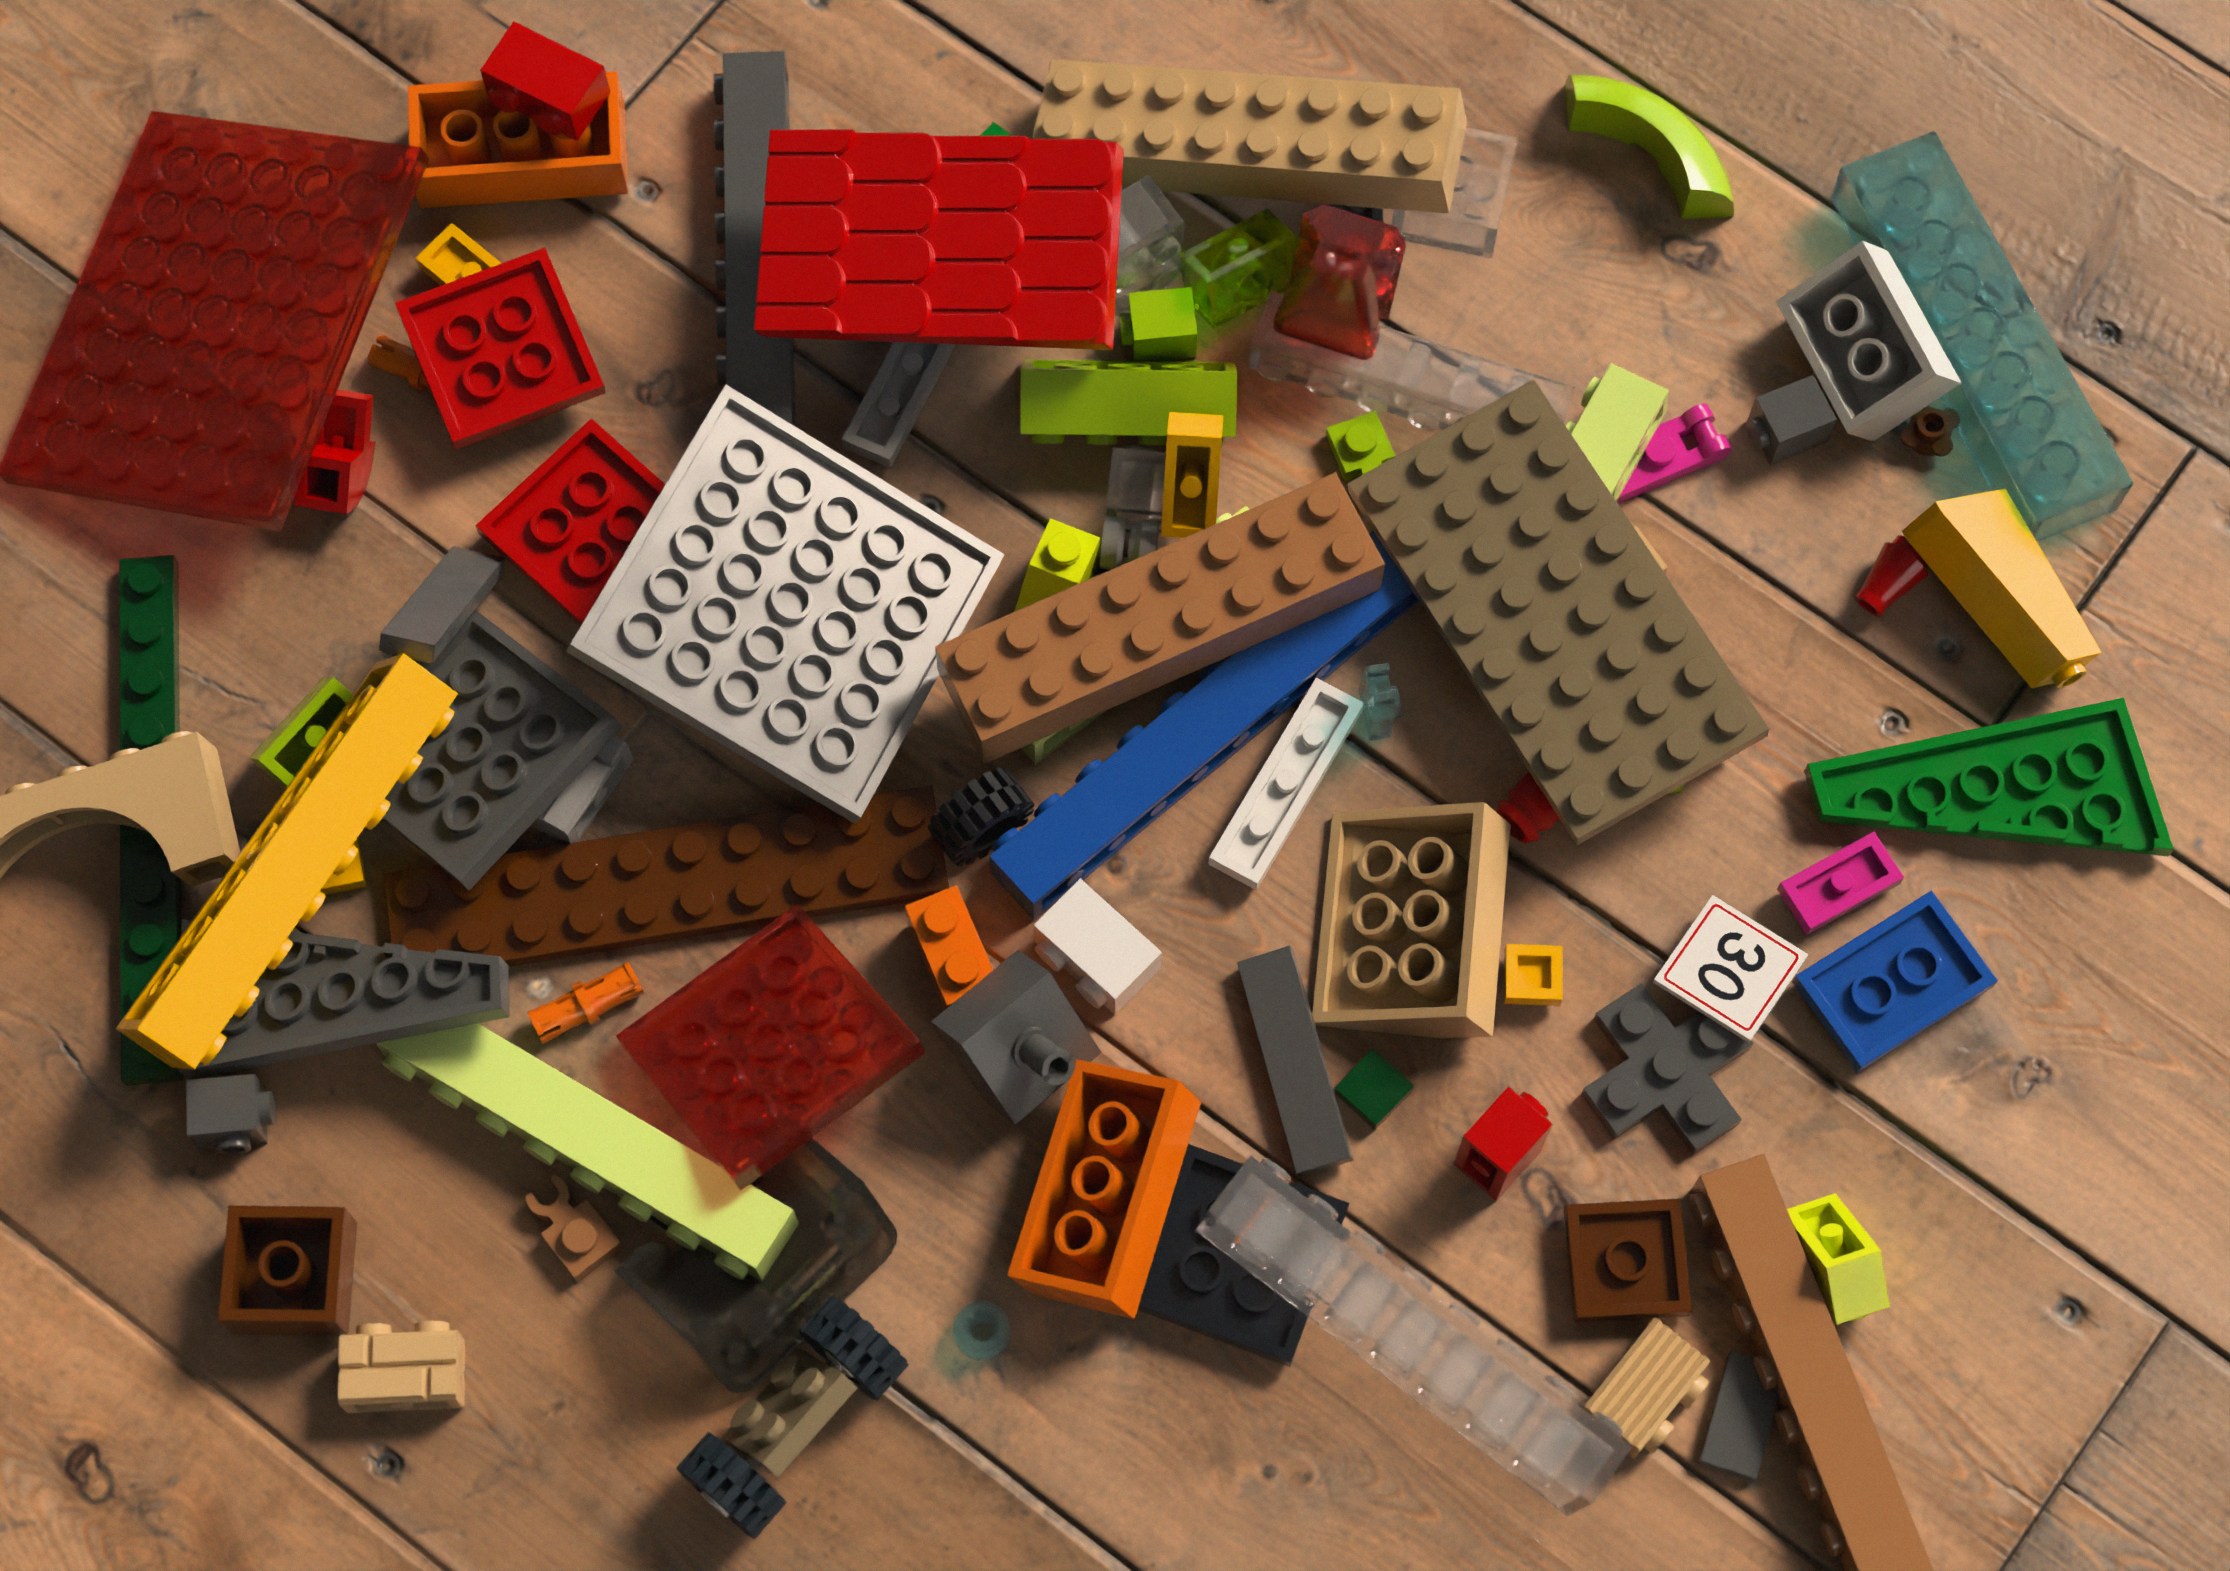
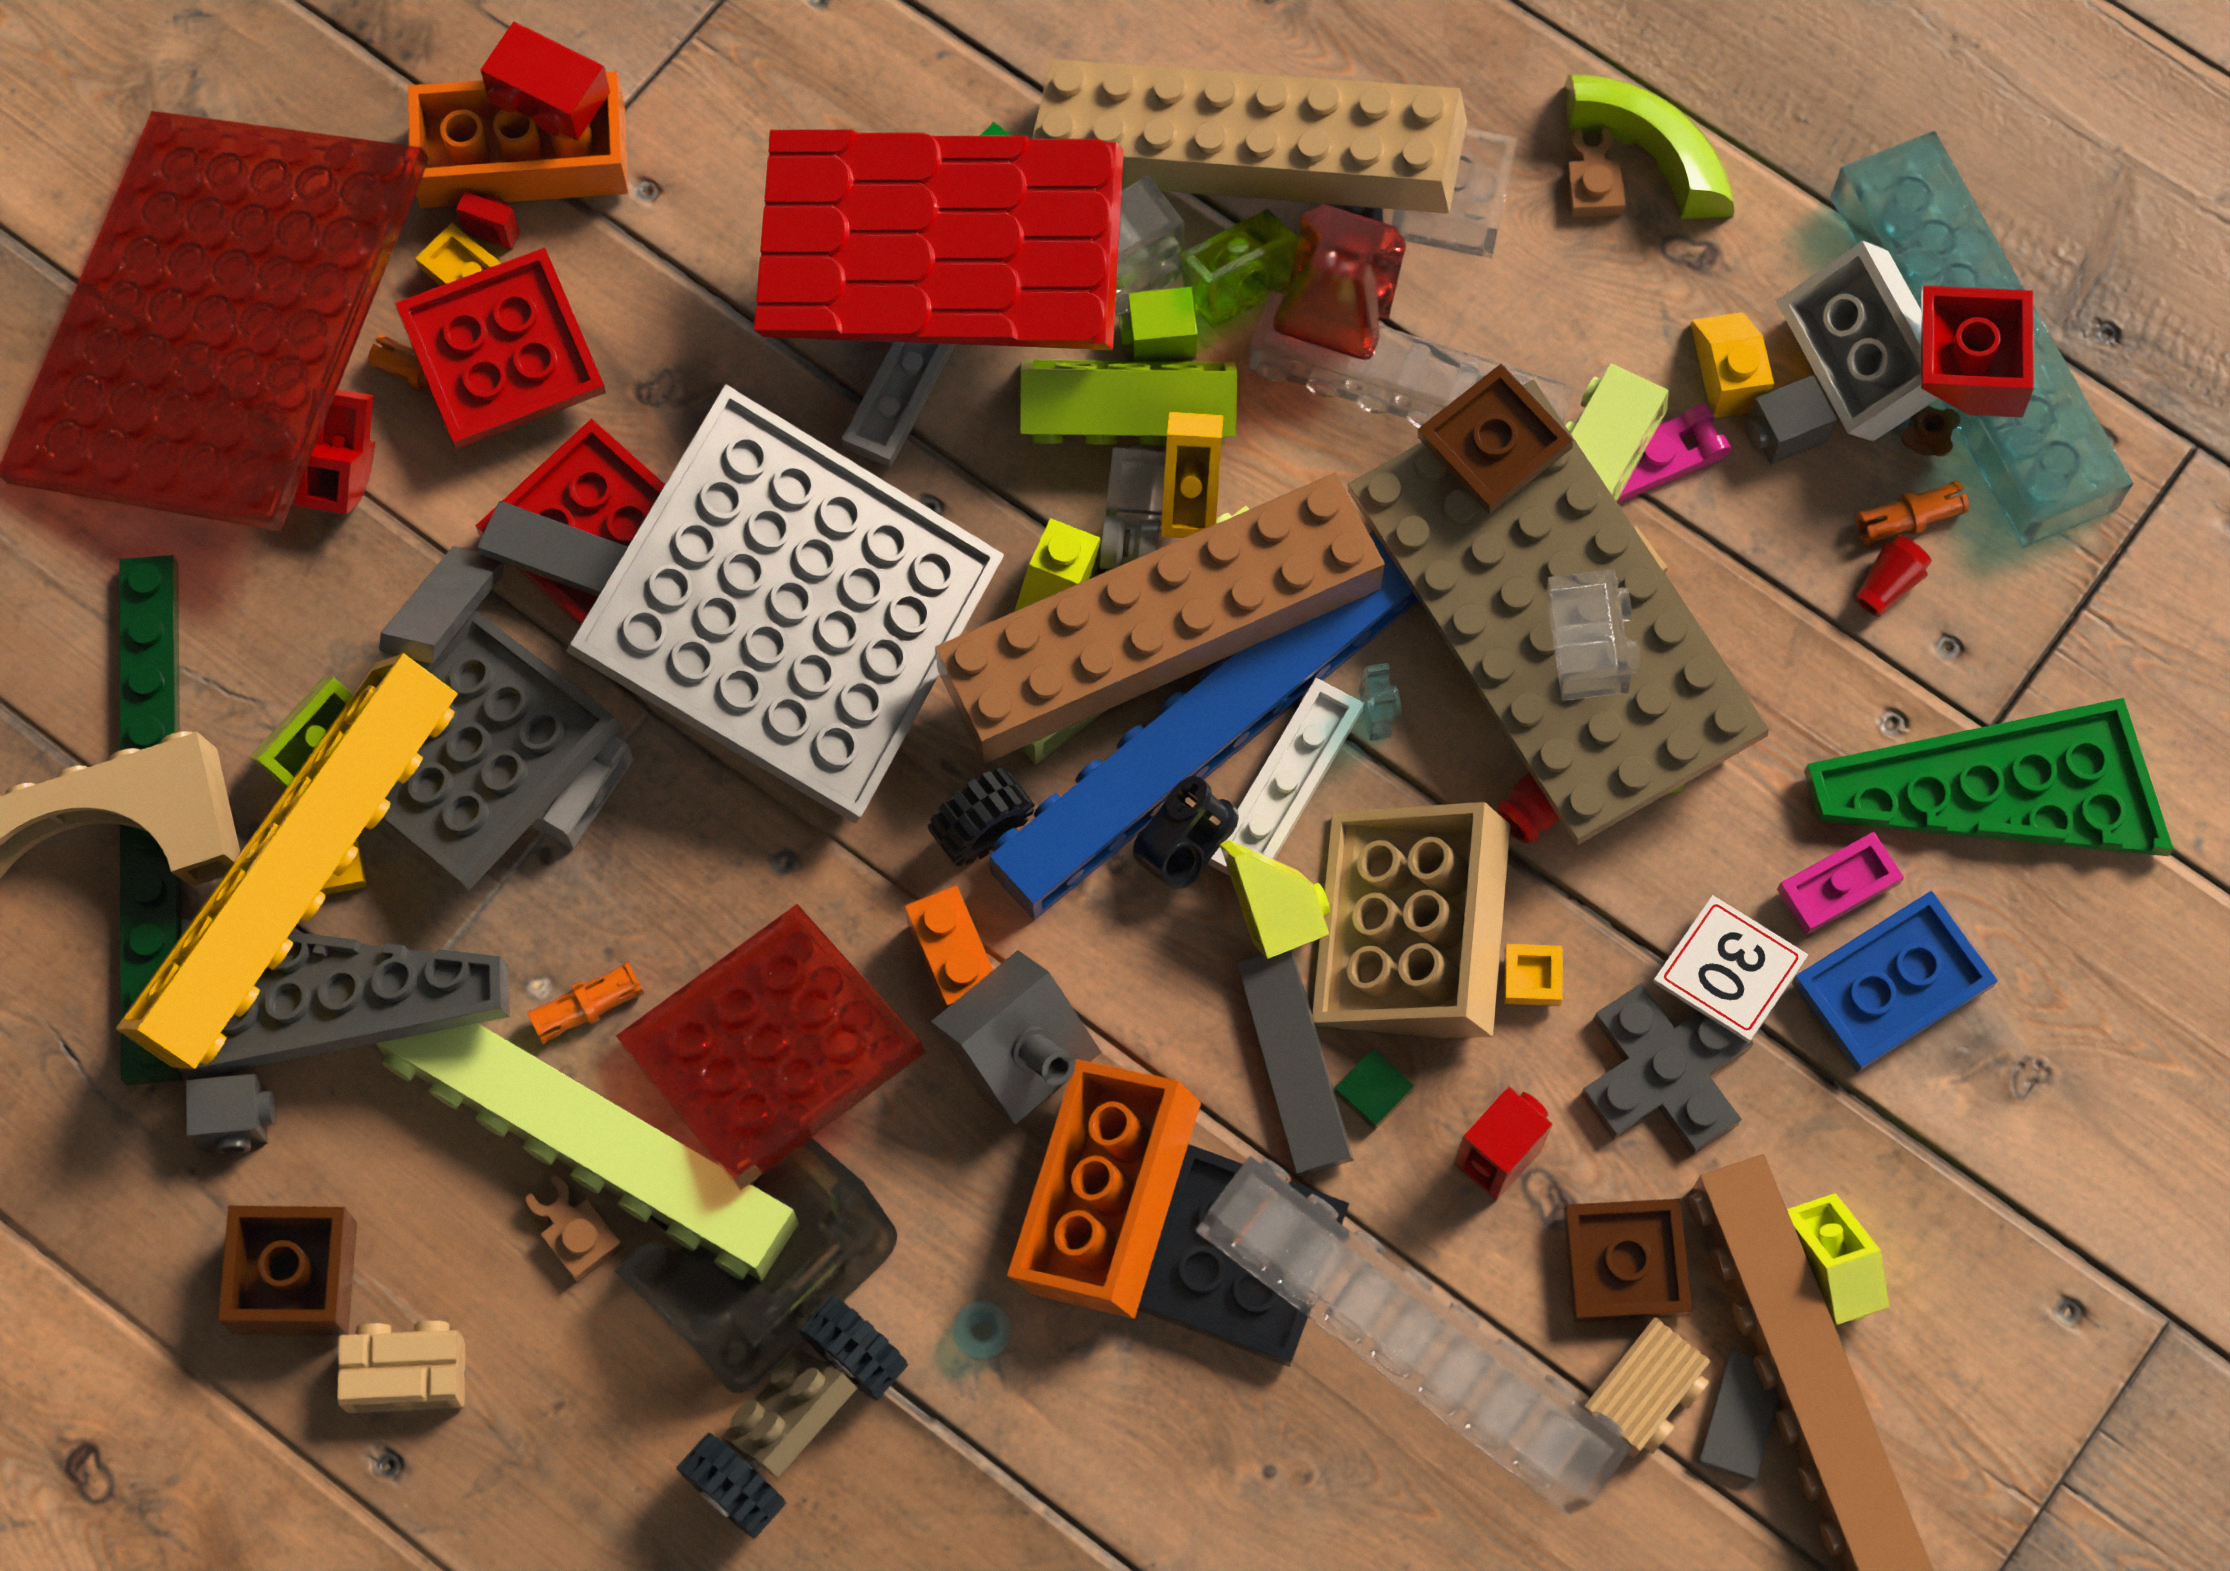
reddish brown plate [383,785,950,967] -> none
dark grey brick [714,51,795,426] -> none
white brick [1034,879,1162,1015] -> none
lime plate [1325,411,1396,482] -> none
yellow slope [1902,489,2102,689] -> none
none -> red plate [456,191,520,250]
none -> dark grey tile [477,500,628,597]
none -> black piece [1133,776,1239,889]
none -> neon yellow slope [1220,840,1331,959]
none -> reddish brown plate [1418,363,1574,514]
none -> clear brick [1547,569,1640,701]
none -> medium nougat plate [1567,128,1626,218]
none -> yellow slope [1690,312,1774,418]
none -> orange pin [1855,480,1969,546]
none -> red slope [1921,286,2034,418]

